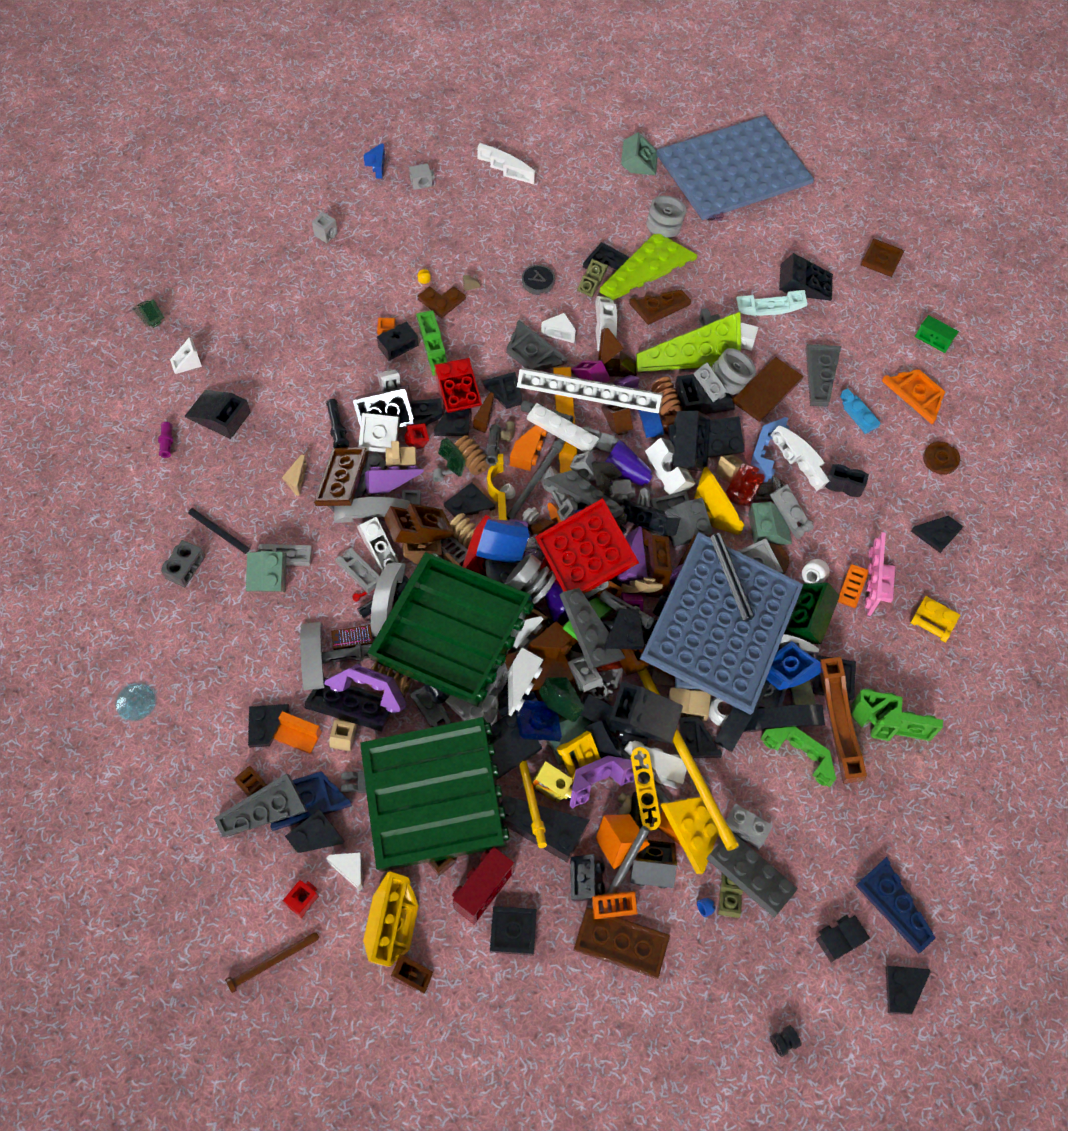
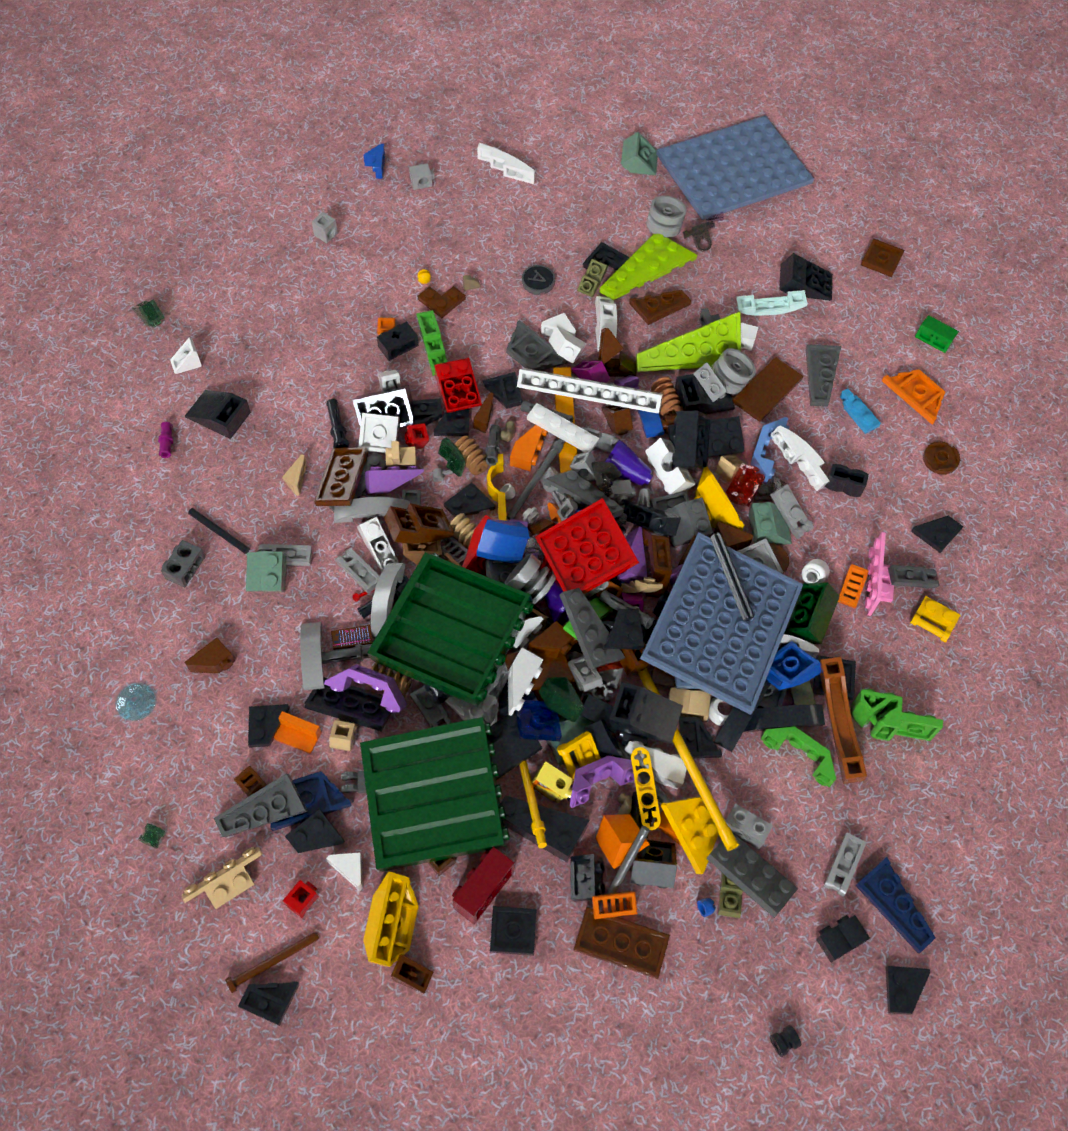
none -> clear green wheel [138,823,166,849]
none -> tan bracket [182,847,262,909]
none -> reddish brown slope [184,638,235,673]
none -> black wing [238,981,300,1026]
none -> white slope [548,326,586,363]
none -> clear smoke tile [682,221,715,252]
none -> reddish brown slope [714,521,754,551]
none -> light grey plate [823,833,867,897]
none -> dark grey hinge [888,565,940,589]

